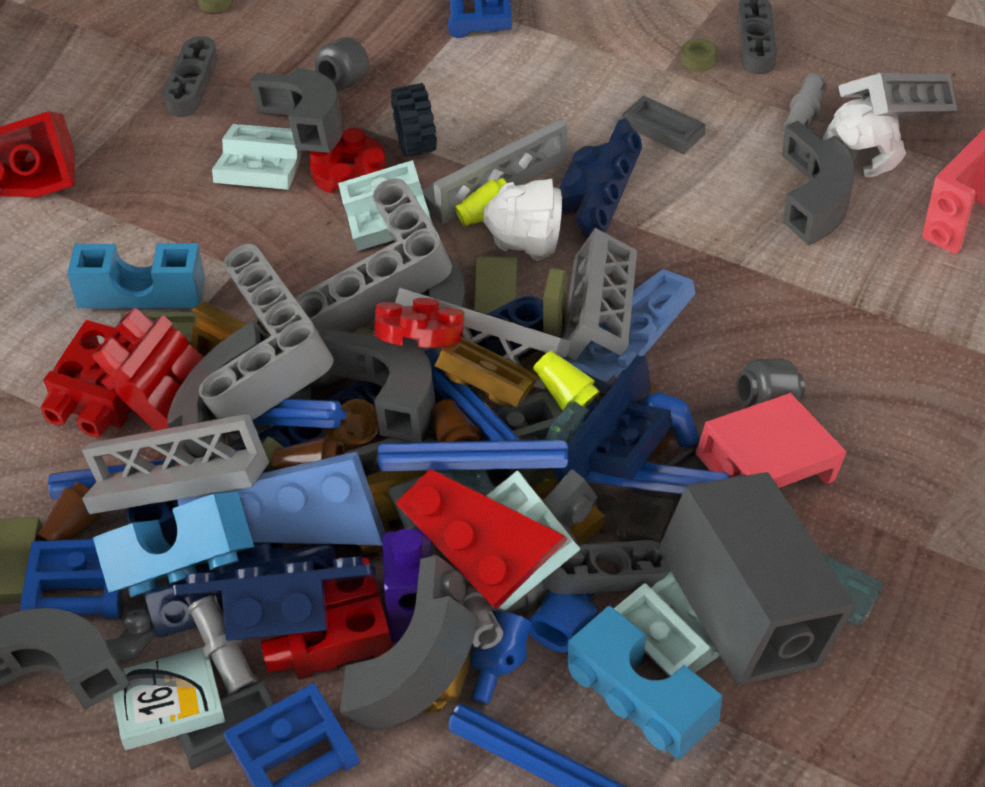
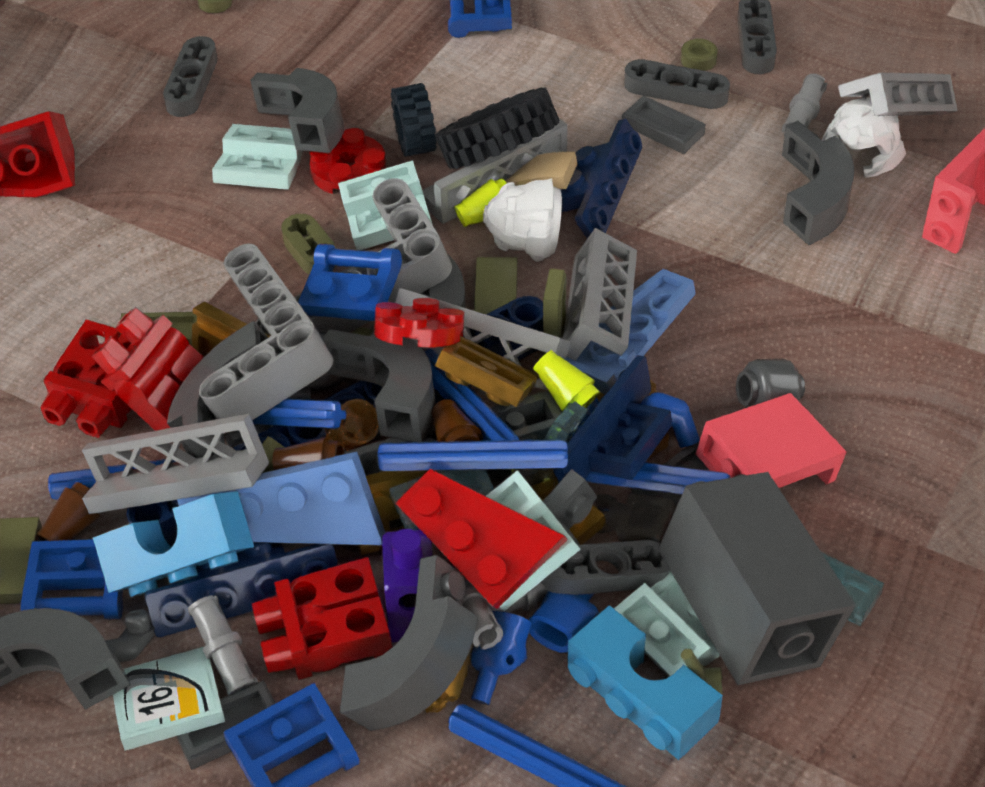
dark azure arch [67,243,206,308] -> none
dark blue bracket [173,557,376,641] -> none
dark grey head [315,37,369,90] -> none
none -> olive beam [281,214,337,274]
none -> blue plate [298,244,402,321]
none -> black tyre [435,87,560,169]
none -> tan slope [506,152,577,189]
none -> dark grey beam [624,59,730,109]
none -> olive hand [681,649,723,695]

